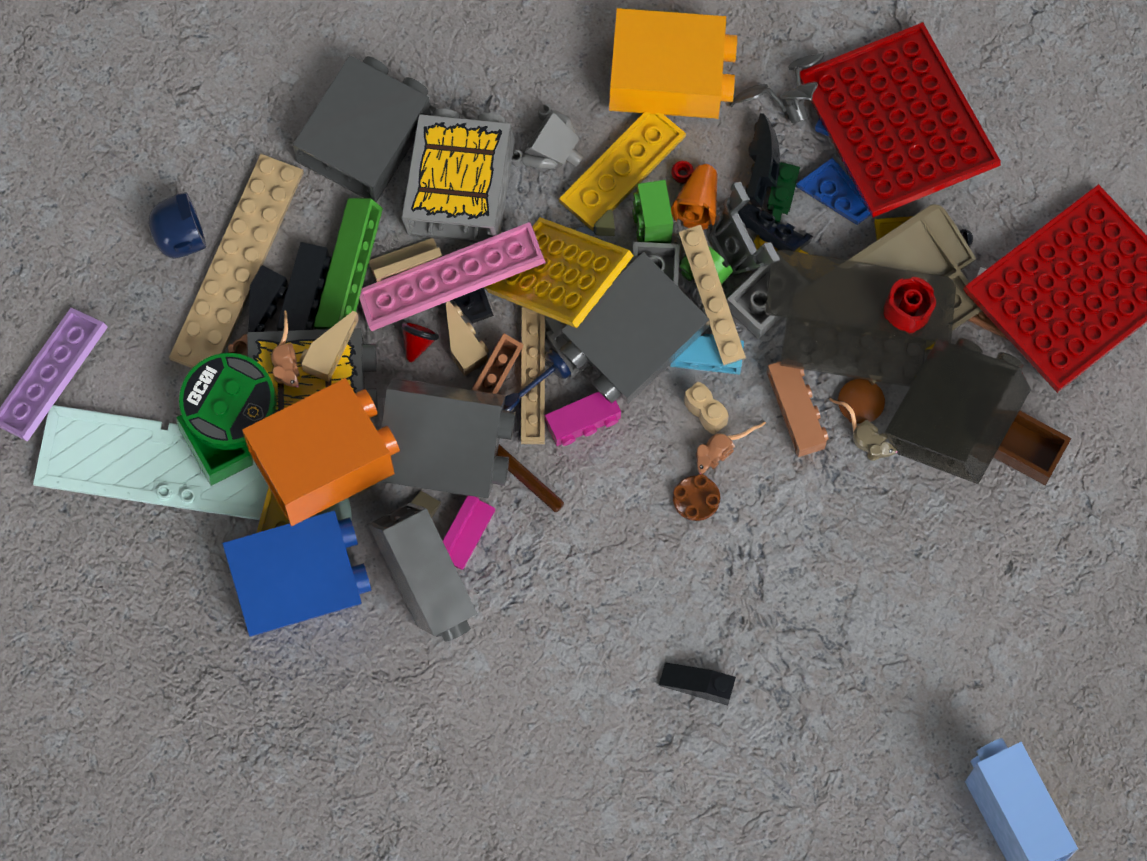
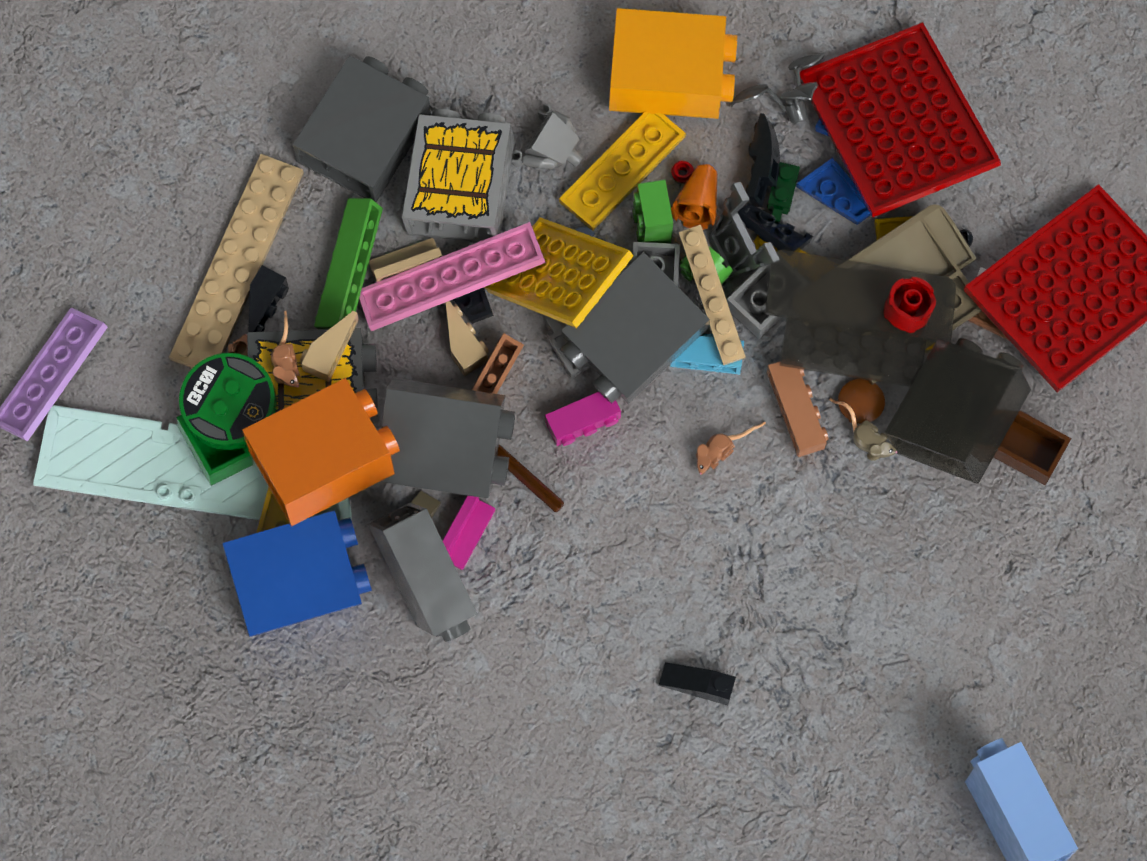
dark blue piece [149,192,206,259] -> none
black brick [277,242,332,331] -> none
red hat [401,322,439,363] -> none
dark blue piece [504,349,571,411] -> none
tan plate [521,307,545,444] -> none
olive slope [594,210,615,236] -> none
dark orange dish [673,474,721,521] -> none
tan brick [684,382,729,435] -> none

